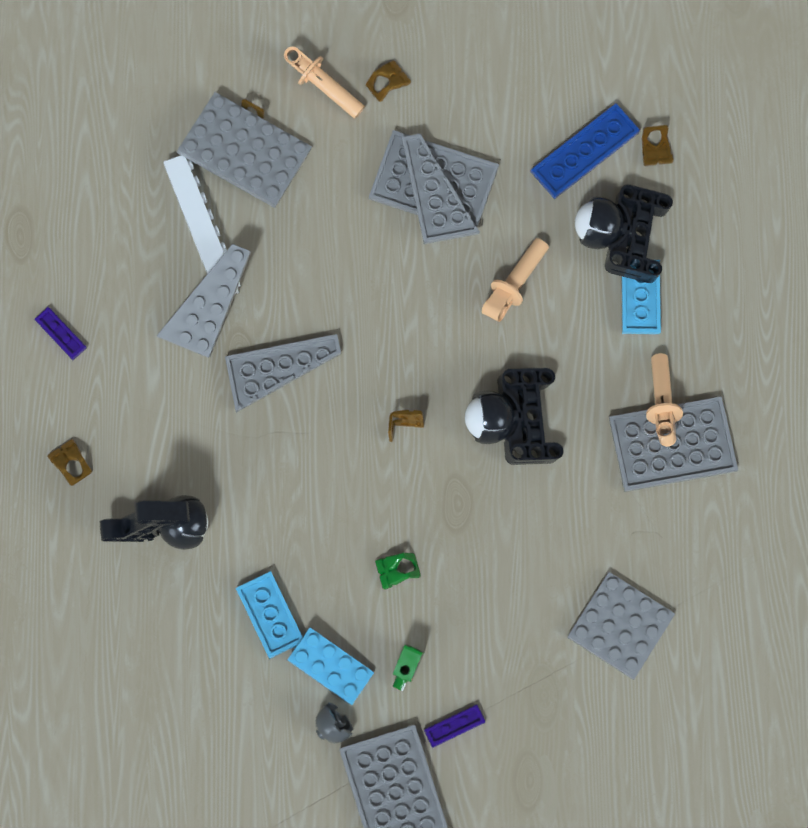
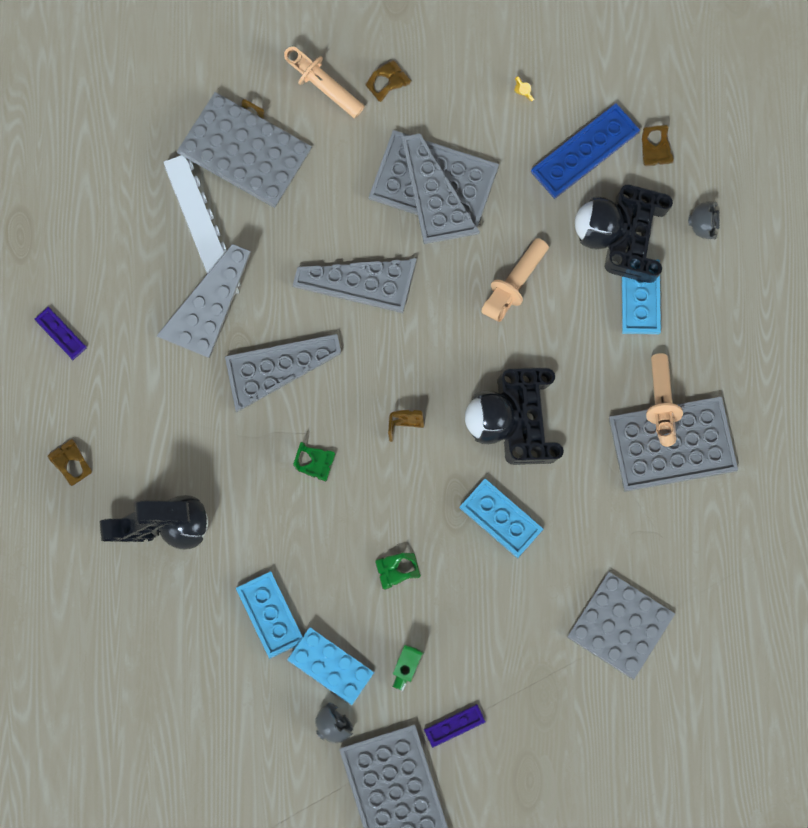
none -> light grey wing [293,258,417,313]
none -> green piece [293,442,336,482]
none -> medium azure plate [459,479,543,559]
none -> yellow piece [514,76,534,101]
none -> dark grey cylinder [688,202,720,239]

